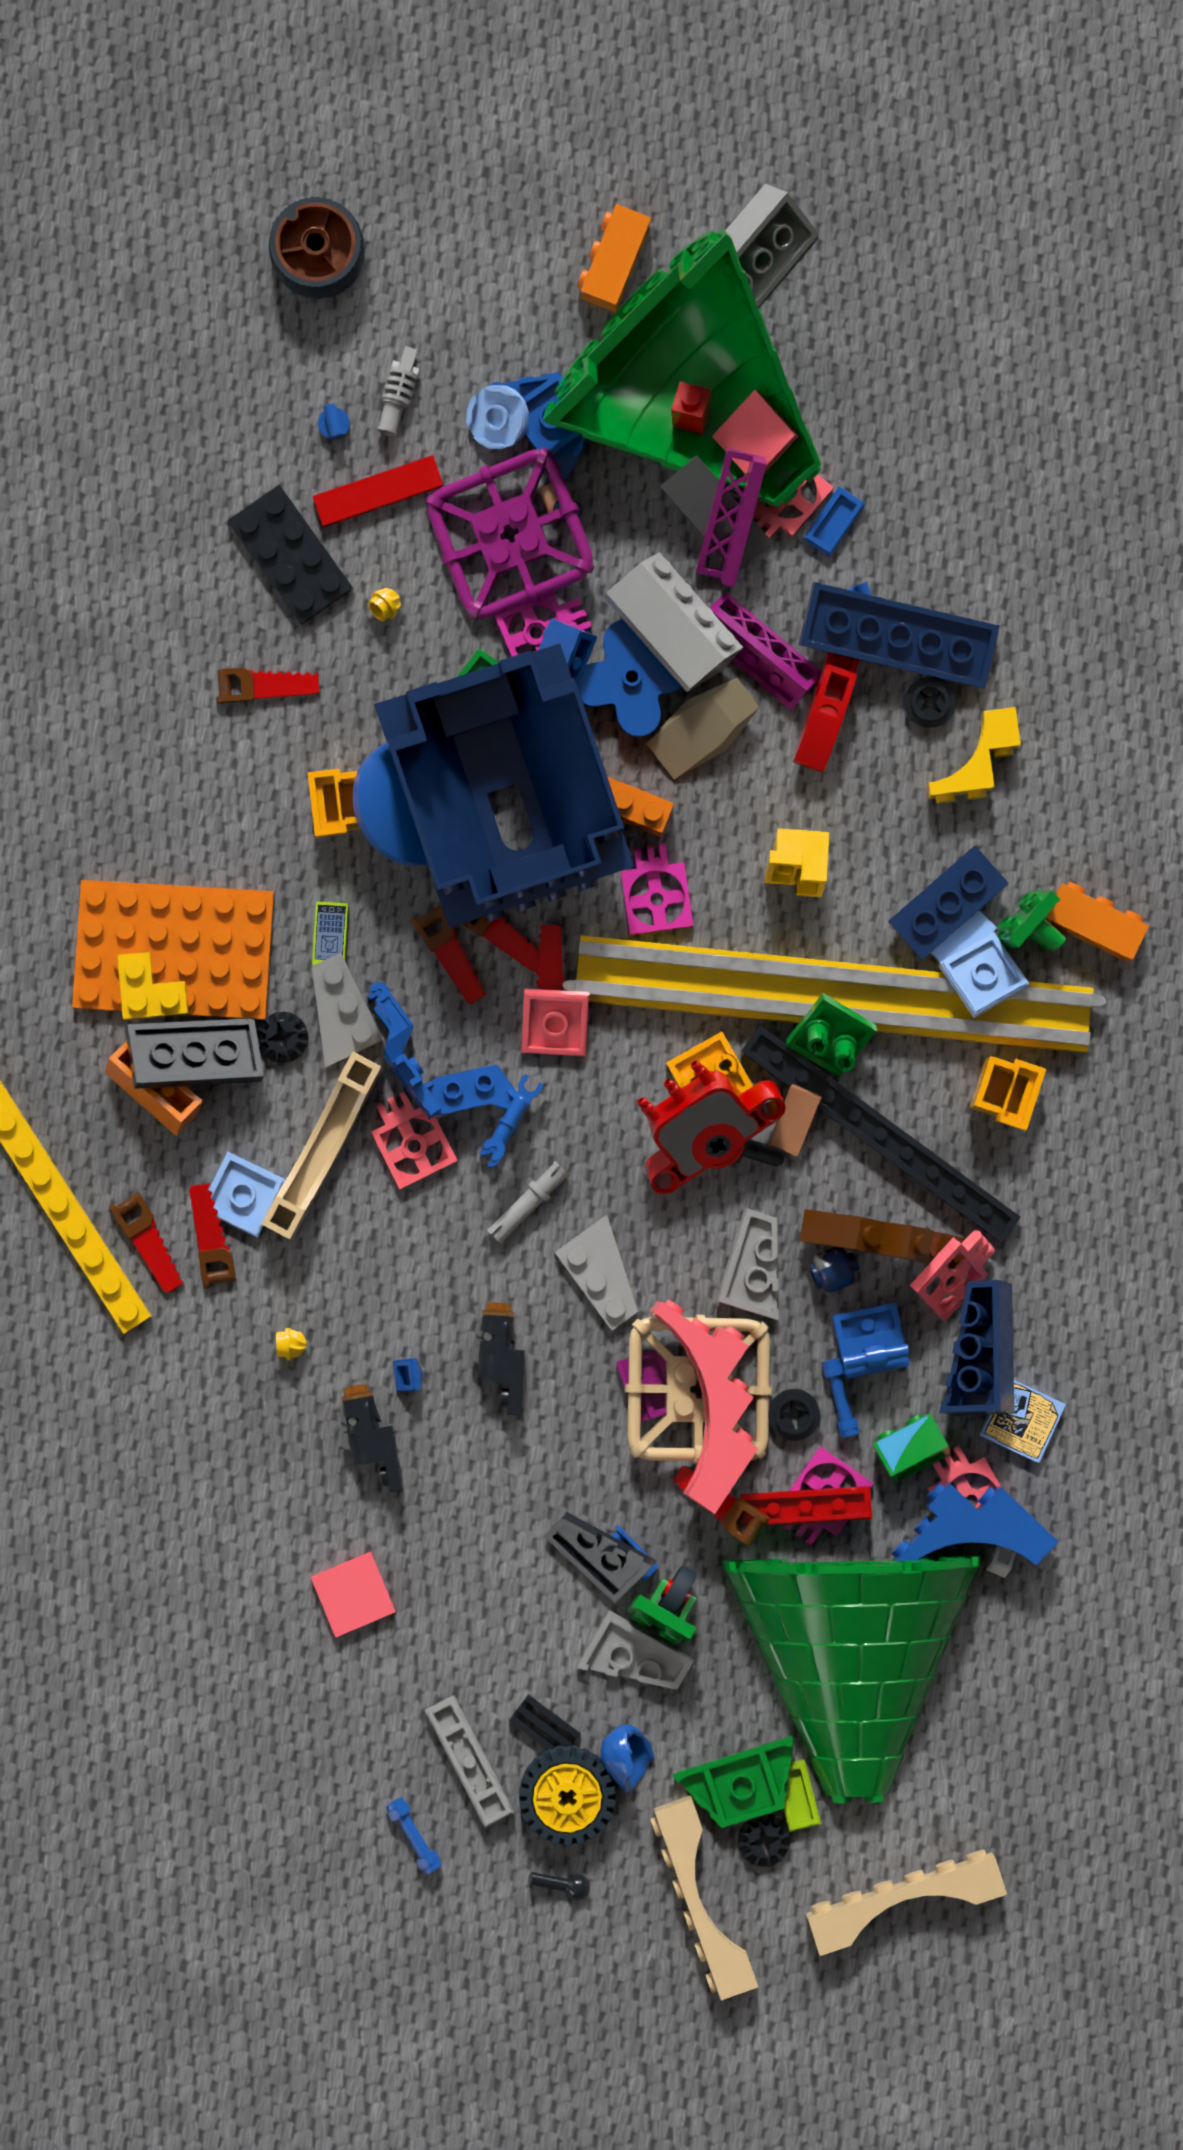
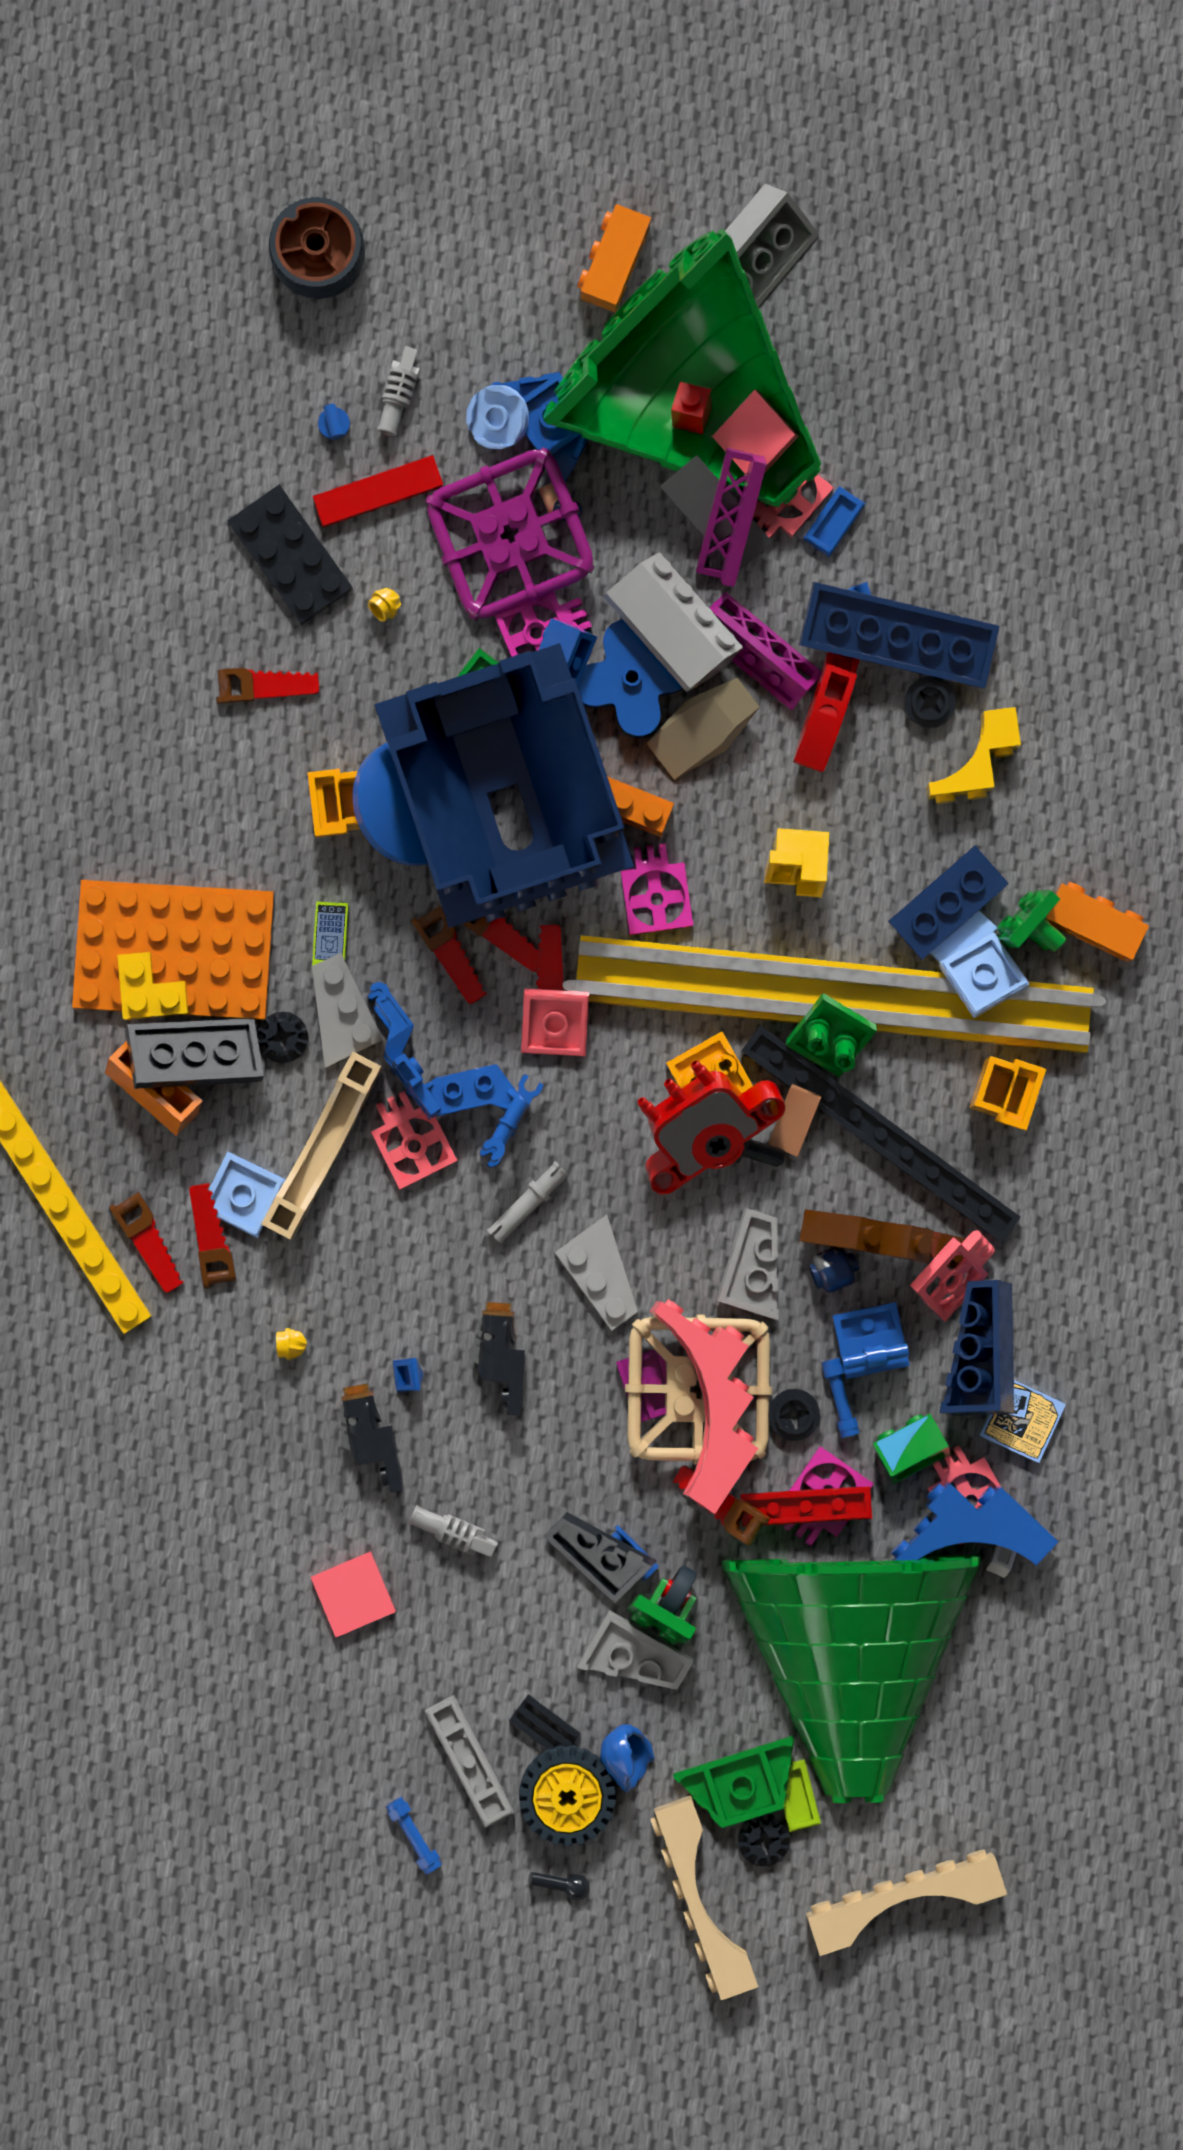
none -> light grey hinge [409,1505,498,1557]

